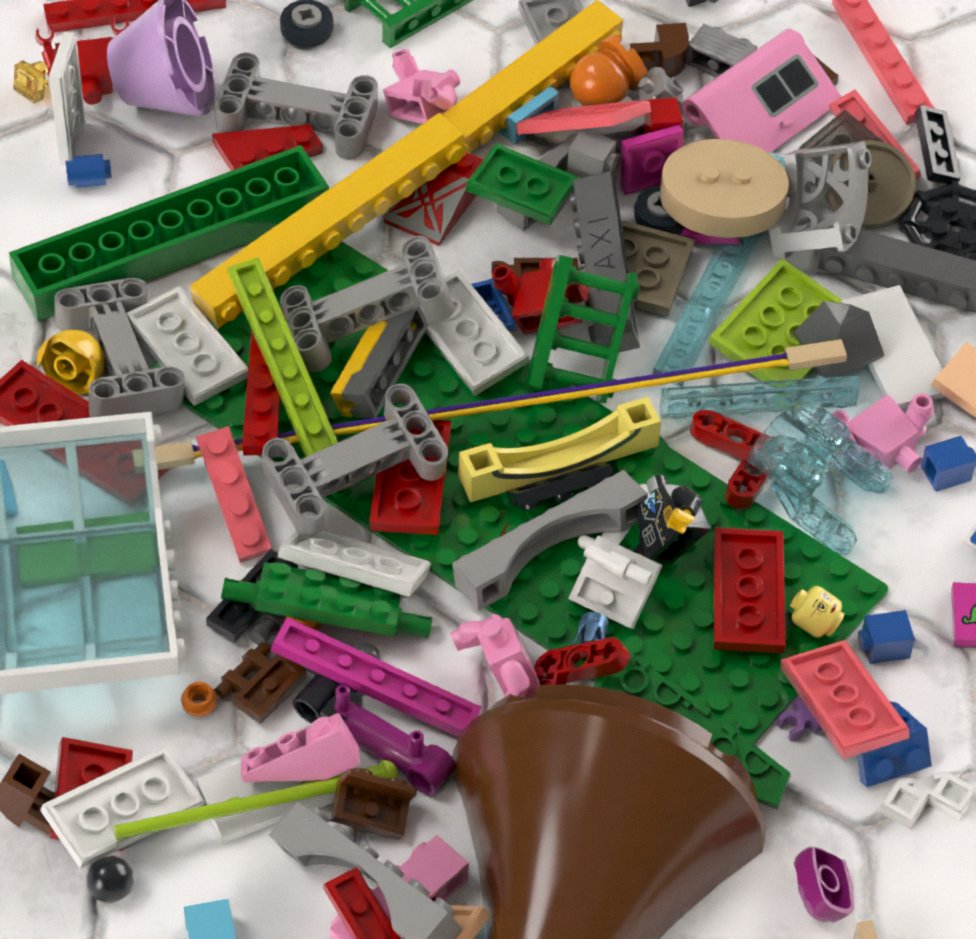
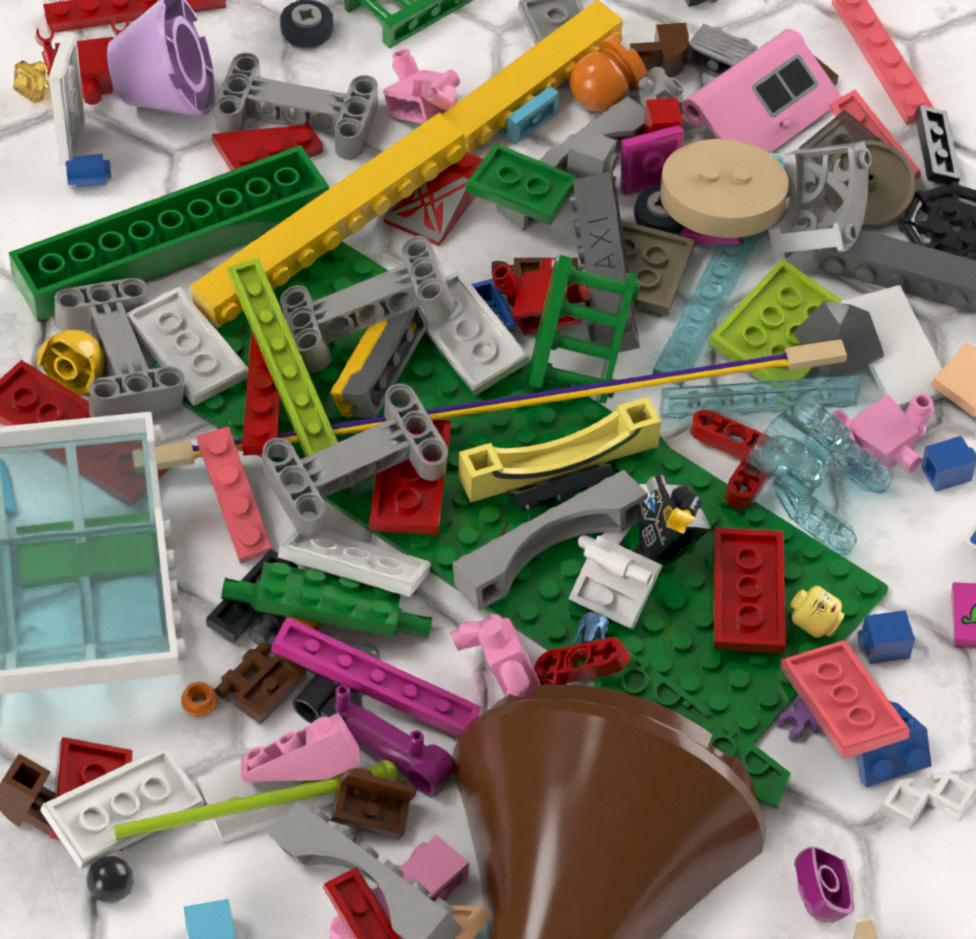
coral tile [516,100,651,135] -> none

